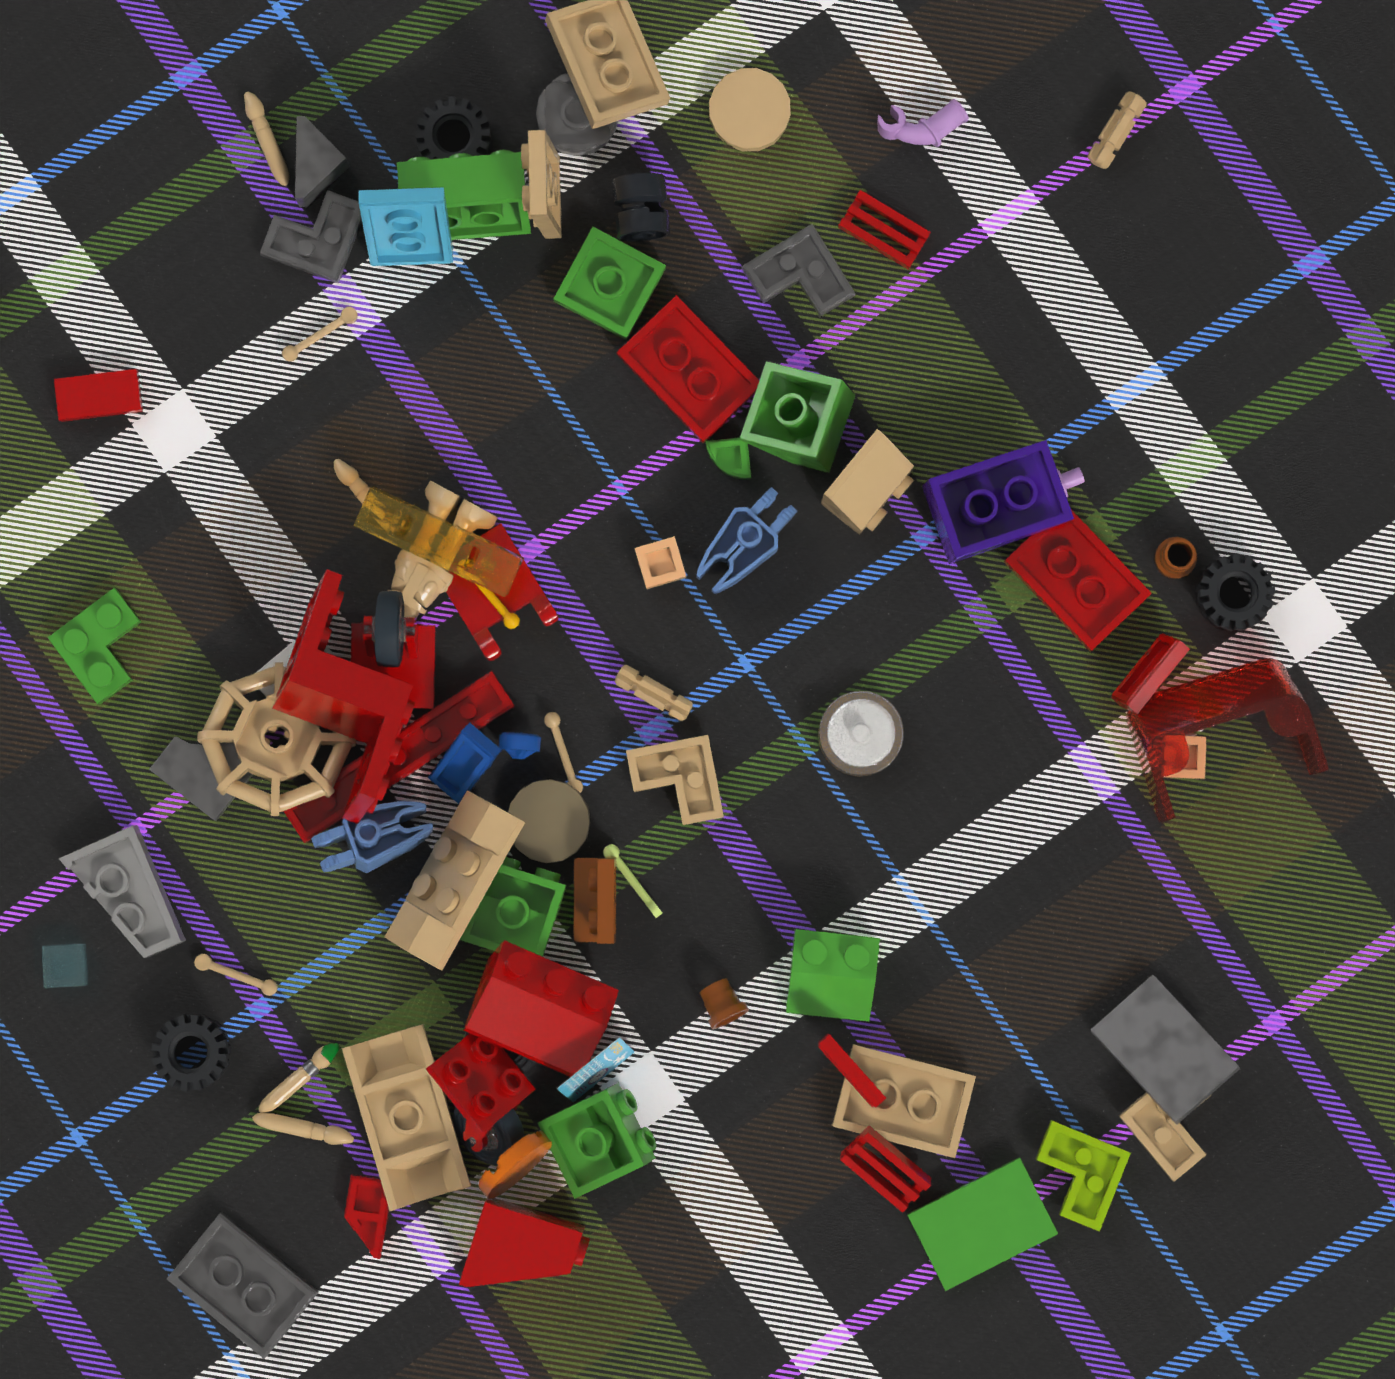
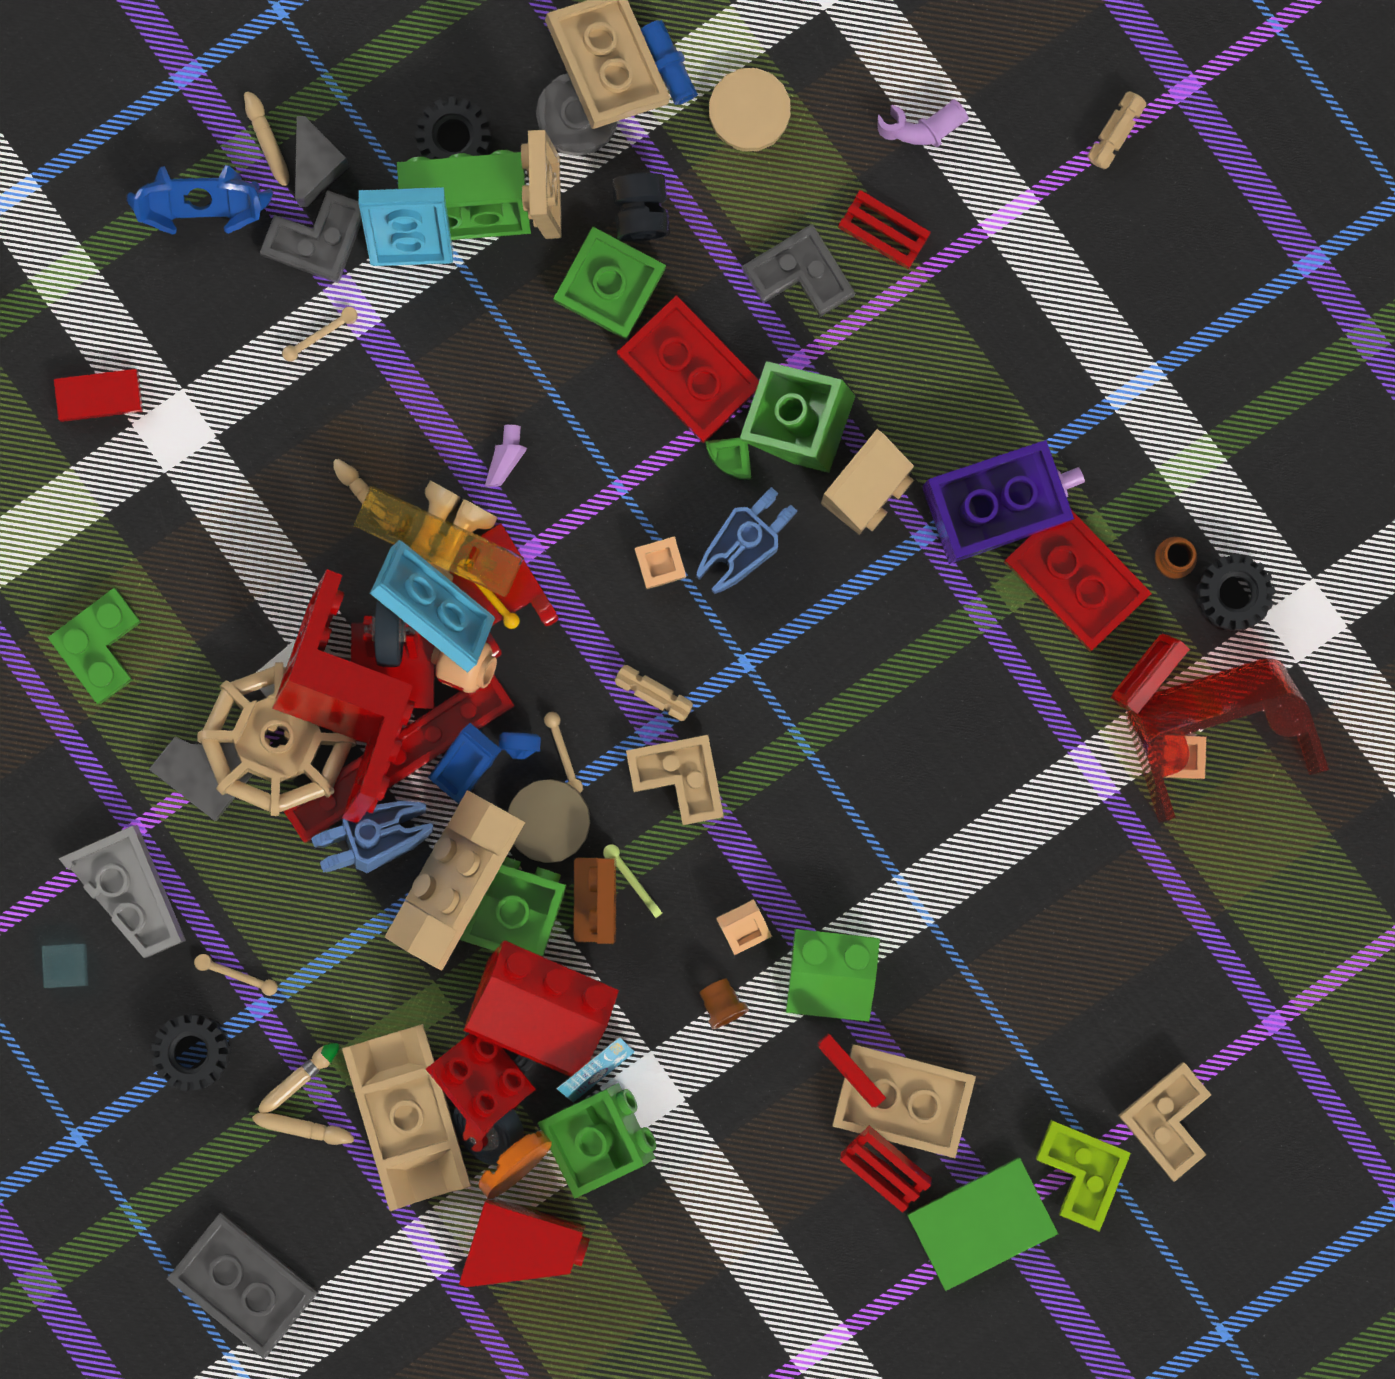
red tile [344,1174,389,1259] -> none
clear piece [818,691,903,776] -> none
flat silver tile [1091,975,1240,1125] -> none
none -> blue piece [127,165,273,235]
none -> medium azure tile [370,540,495,673]
none -> light nougat head [431,642,497,693]
none -> lavender bar [485,425,527,487]
none -> blue pin [640,20,698,105]
none -> light nougat plate [716,899,772,955]

